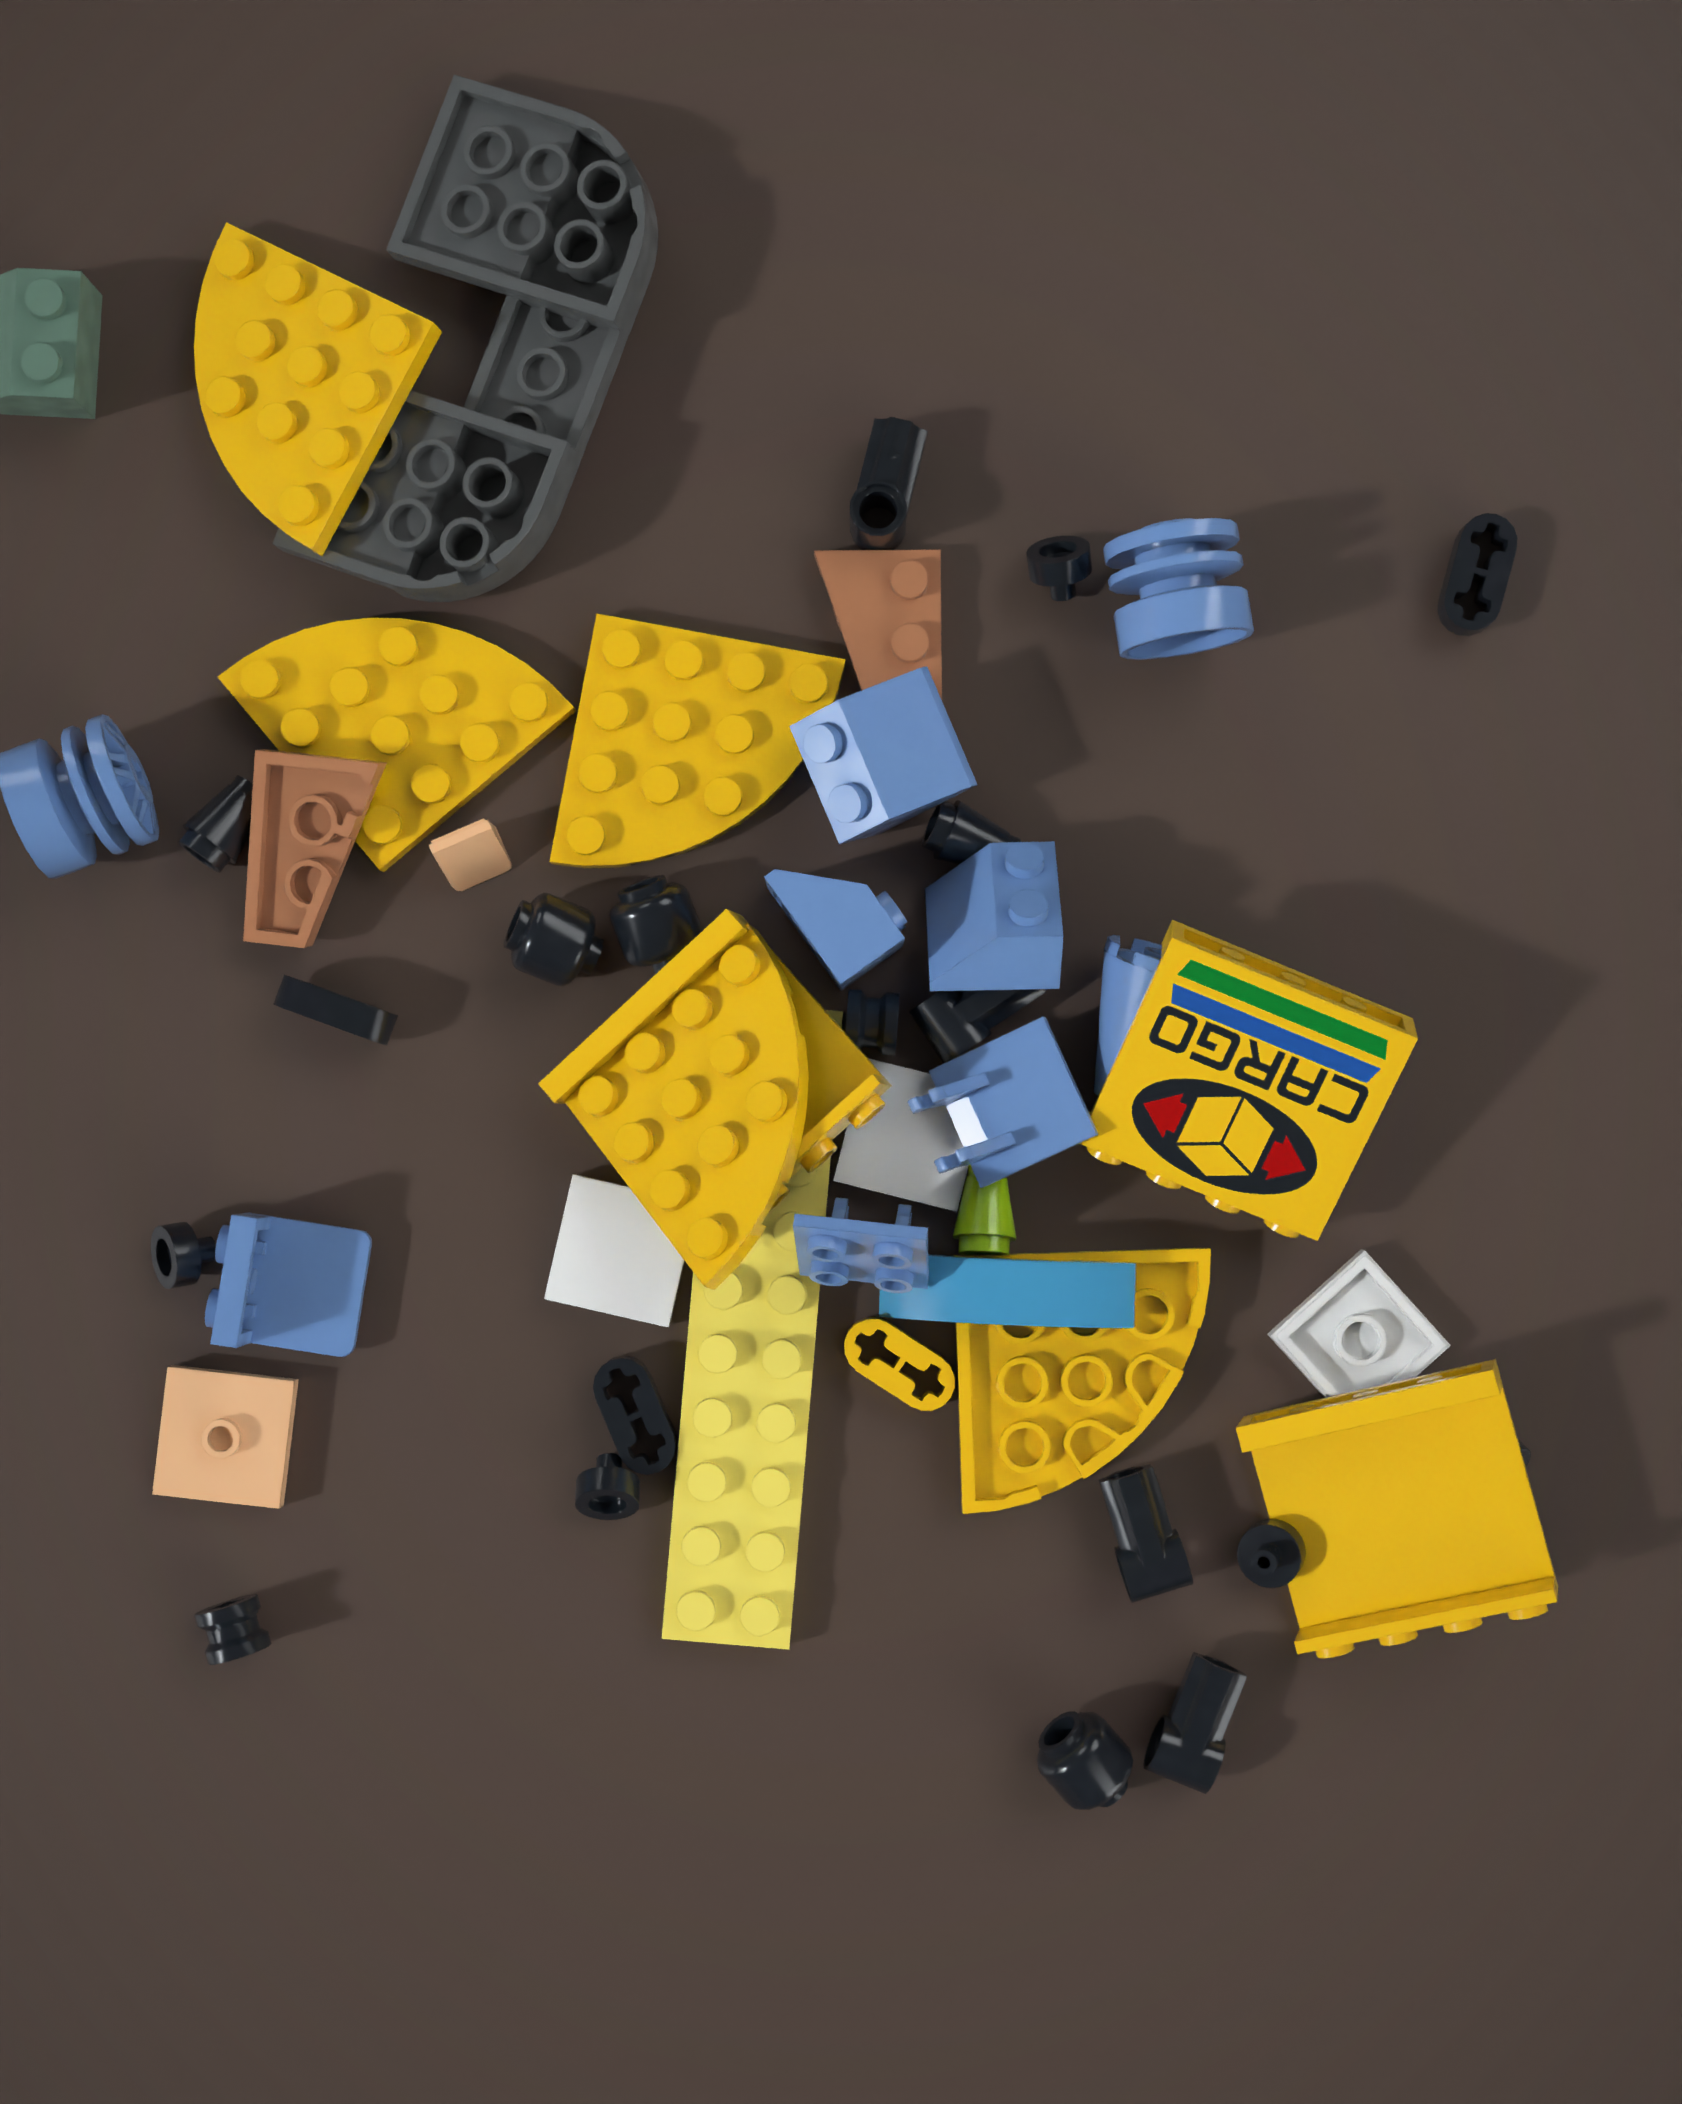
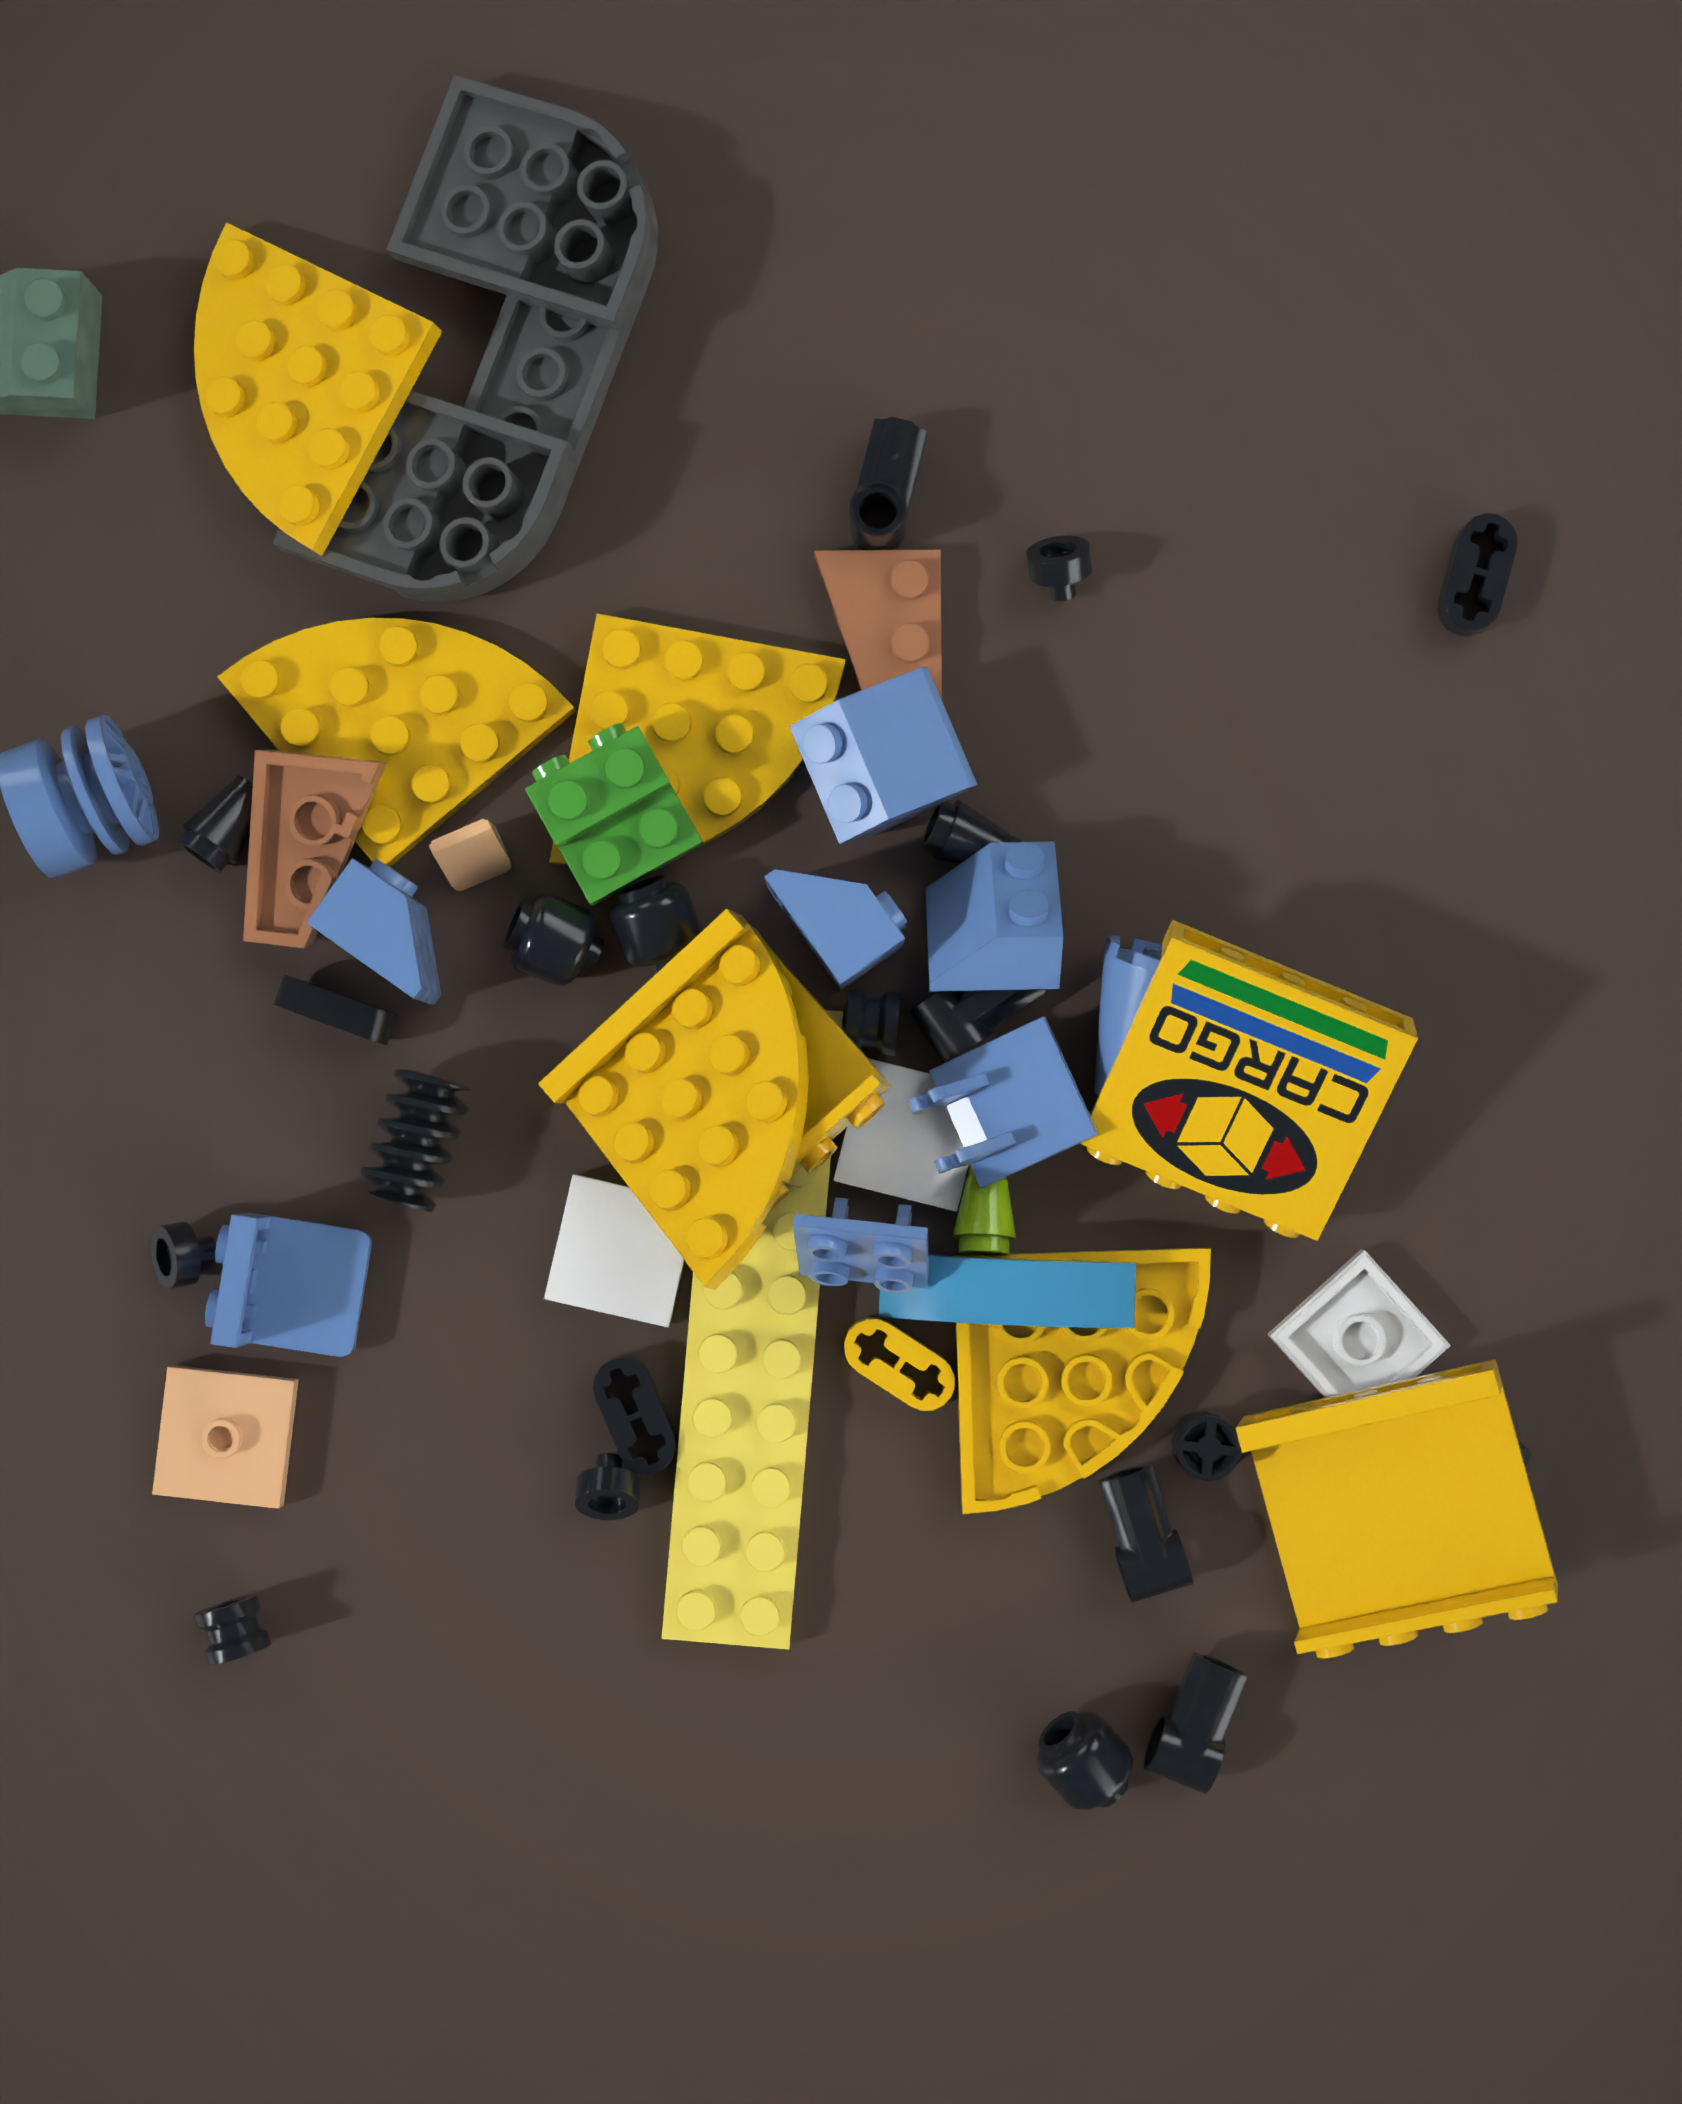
medium blue wheel [1103,518,1254,660] -> none
black tile [1237,1519,1306,1588] -> none
none -> medium blue slope [306,858,441,1005]
none -> black piece [360,1069,472,1212]
none -> bright green plate [525,723,704,906]
none -> black wheel [1171,1411,1241,1481]

